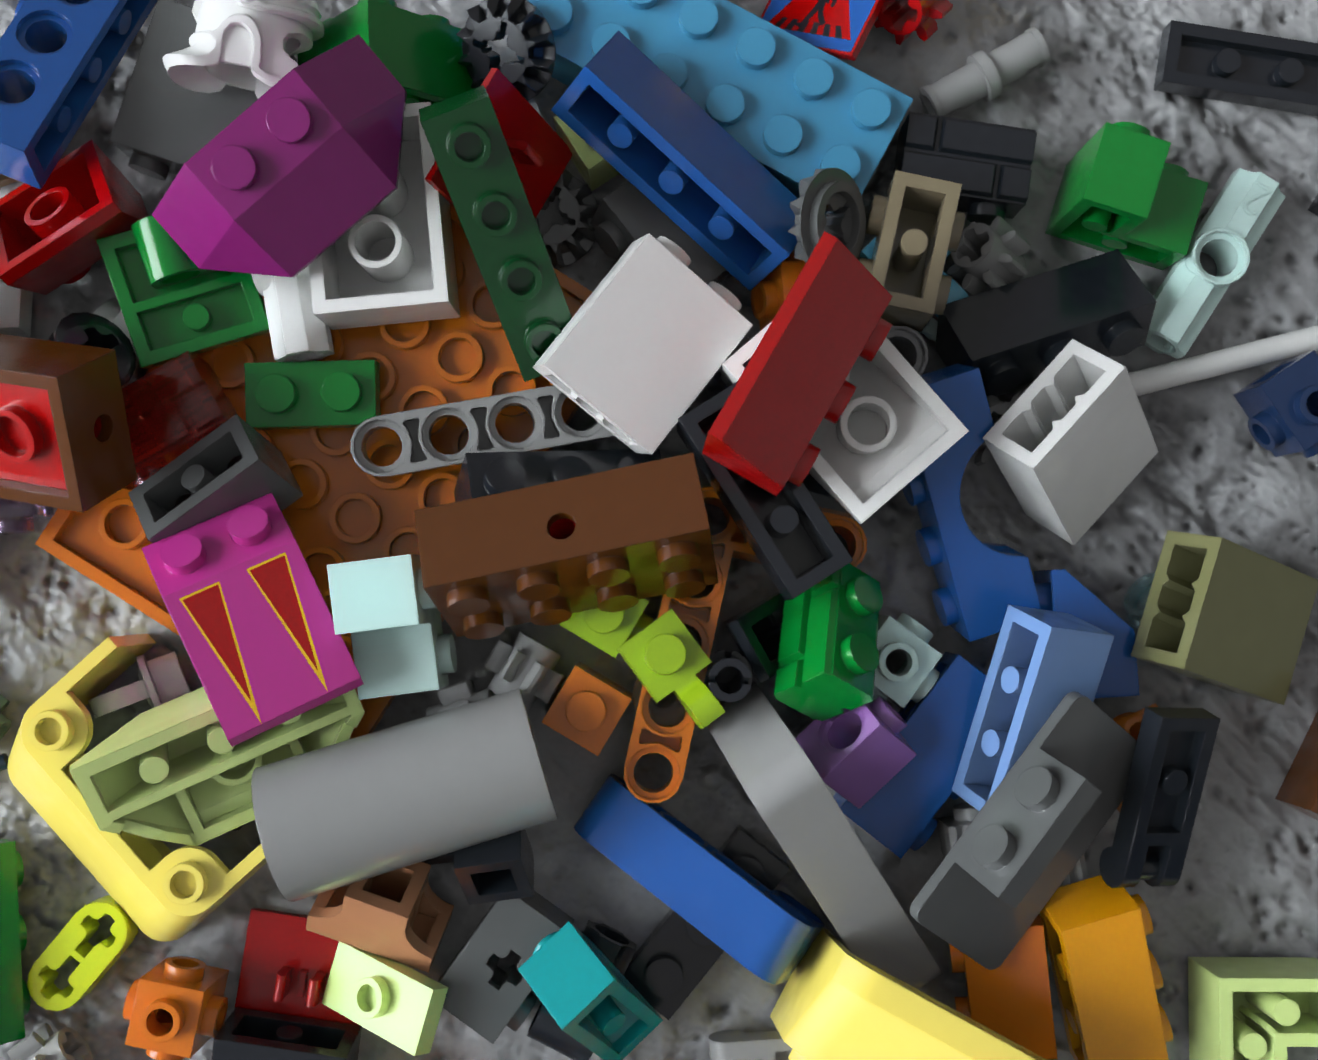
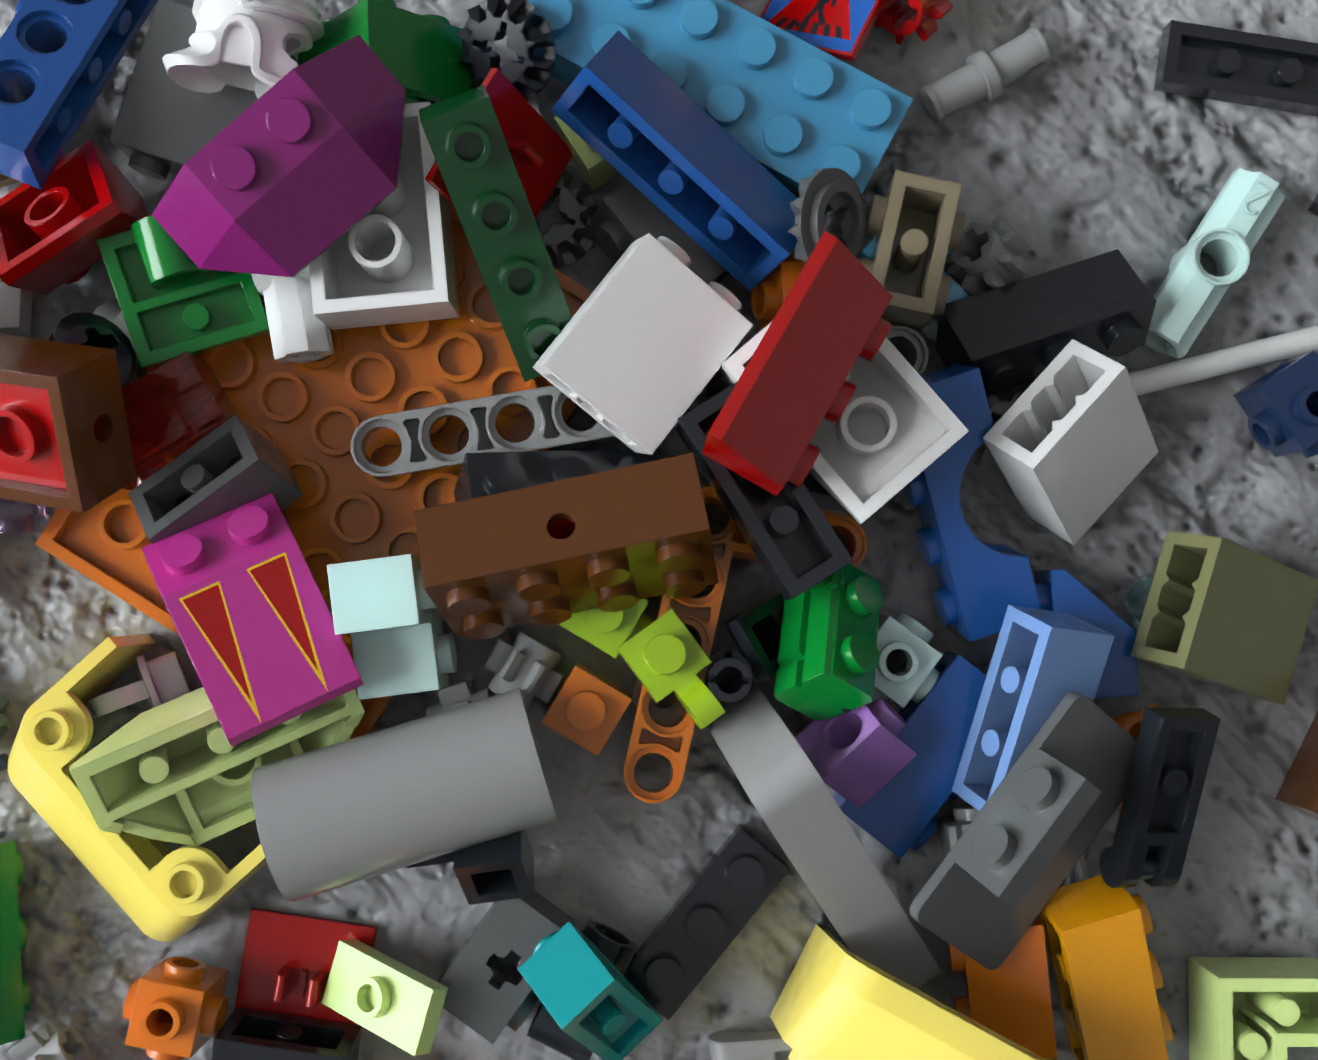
neon yellow beam [27,895,139,1011] -> none
green plate [244,360,381,430] -> none
nougat brick [306,862,454,973] -> none
blue beam [574,773,825,985] -> none
black brick [893,111,1037,226] -> none
green brick [1045,122,1208,271] -> none

